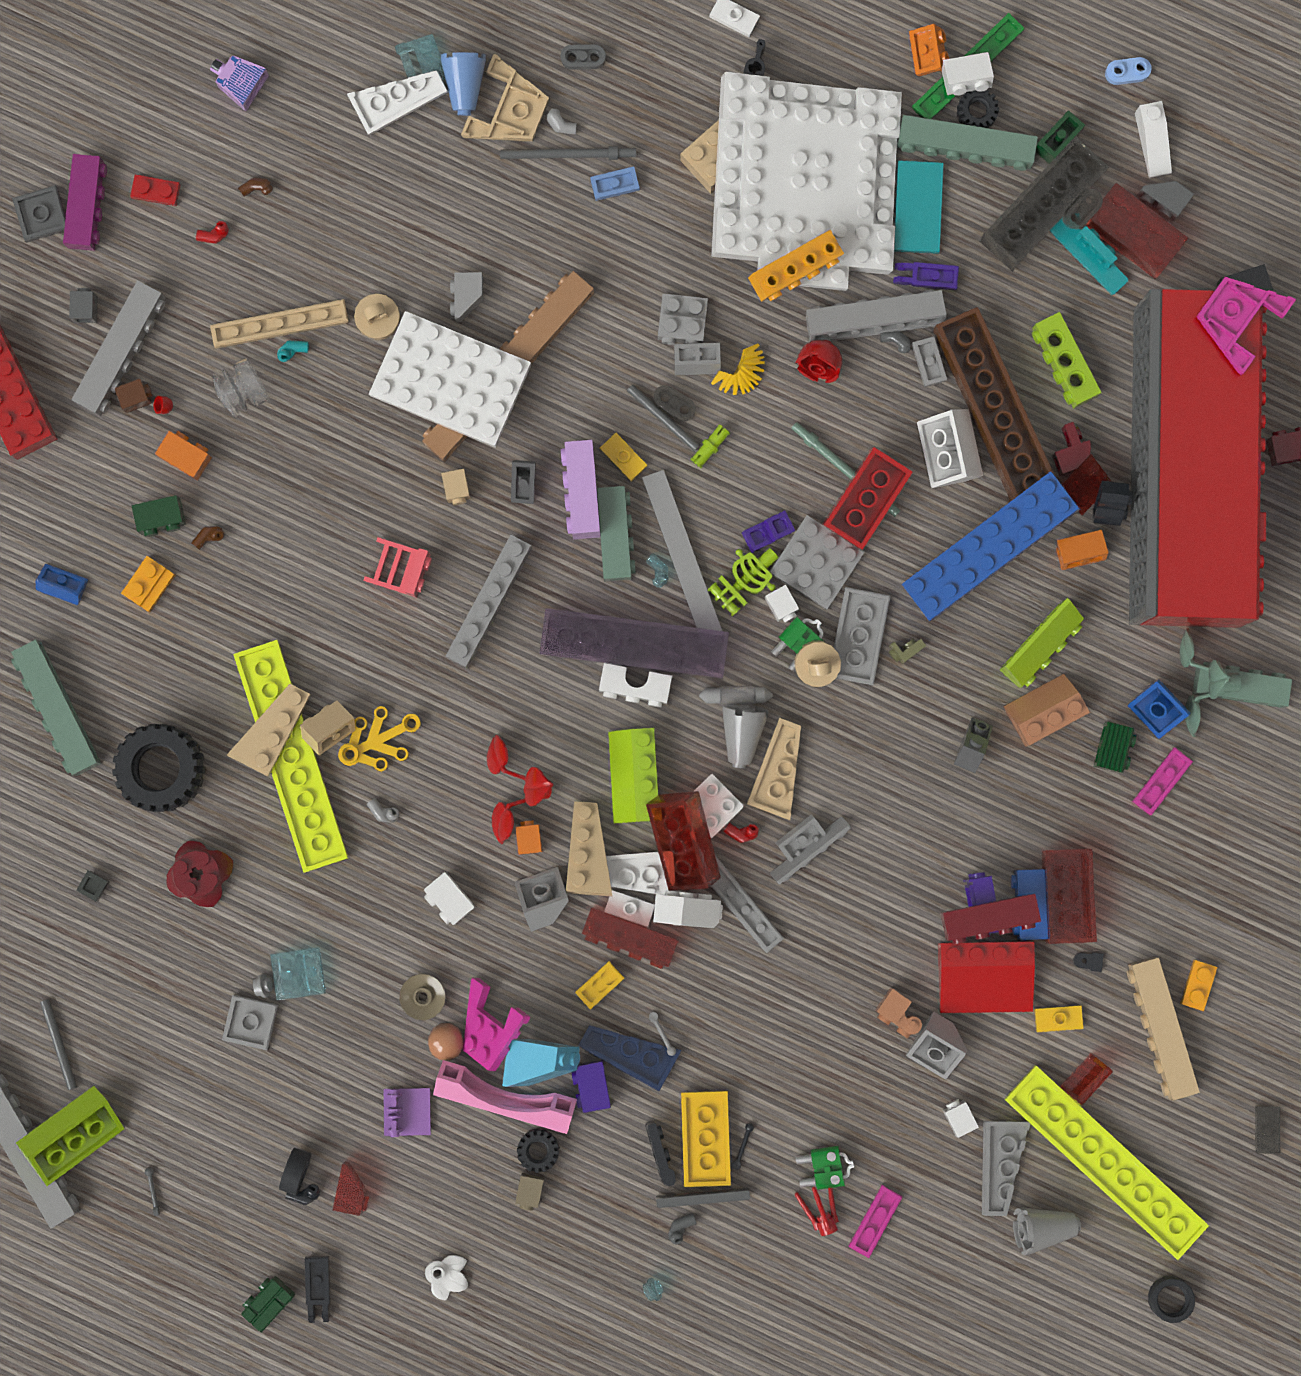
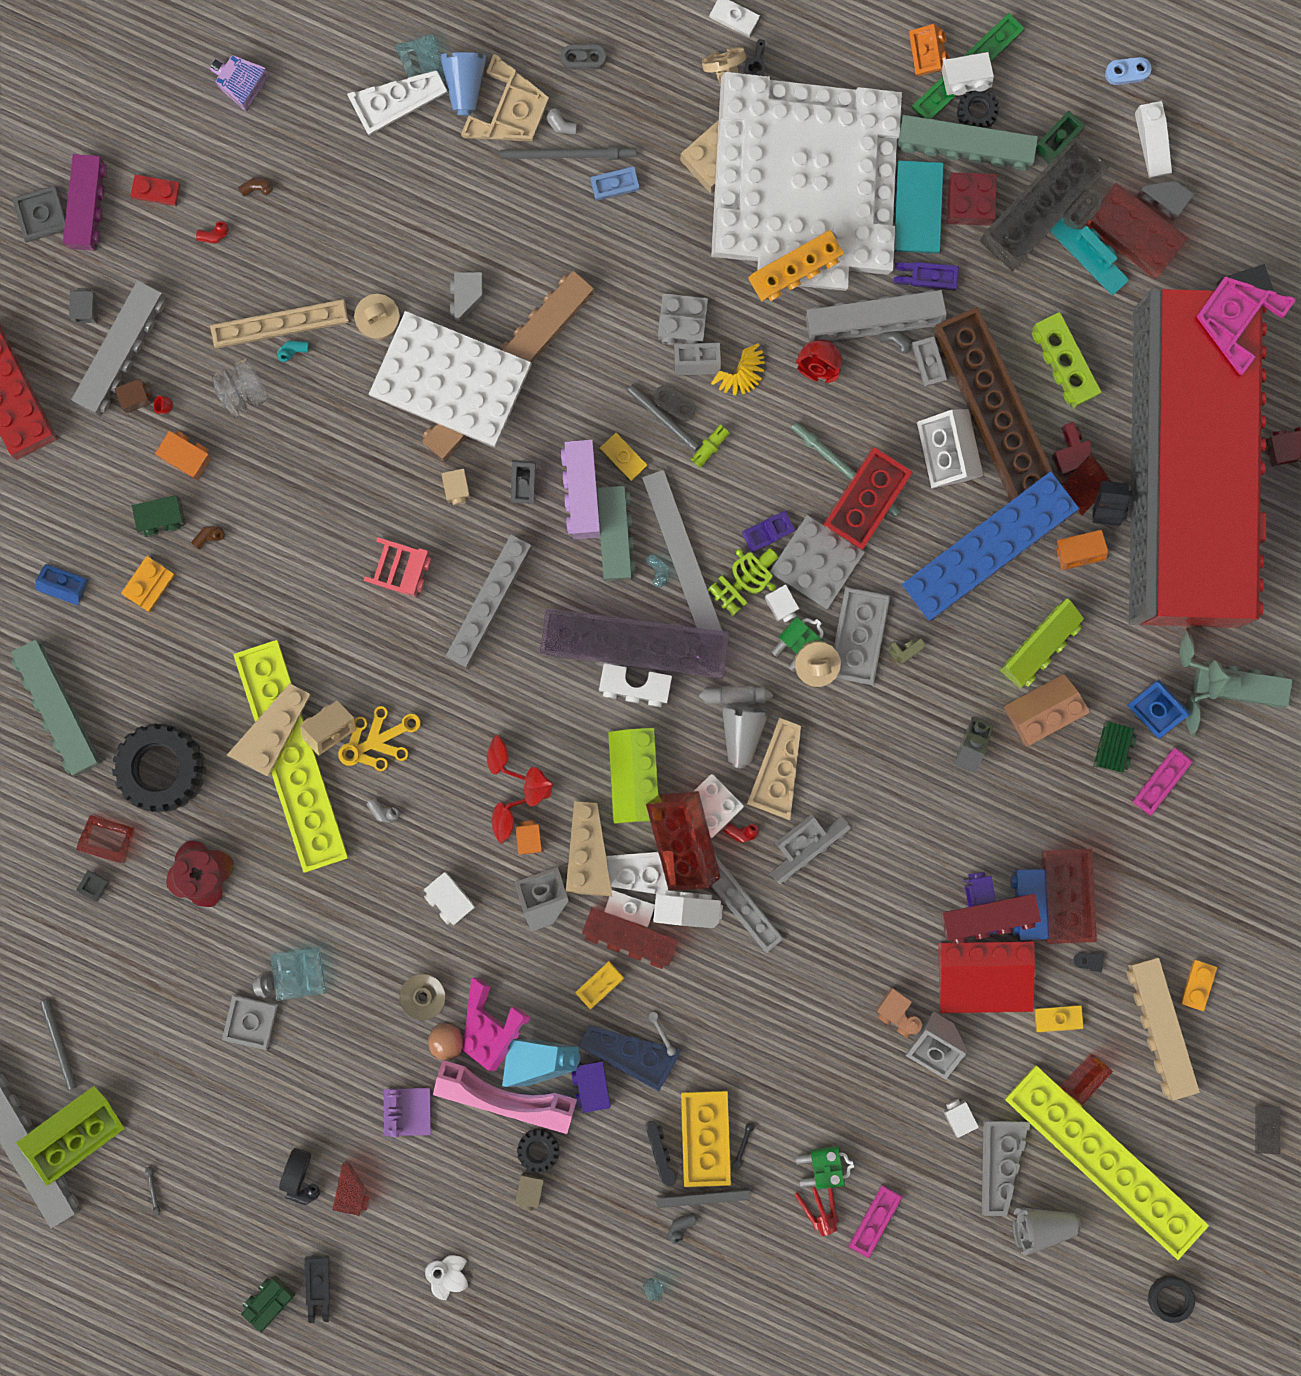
none -> clear red tile [76,815,135,863]
none -> tan tile [702,47,747,86]
none -> dark red brick [947,172,997,226]

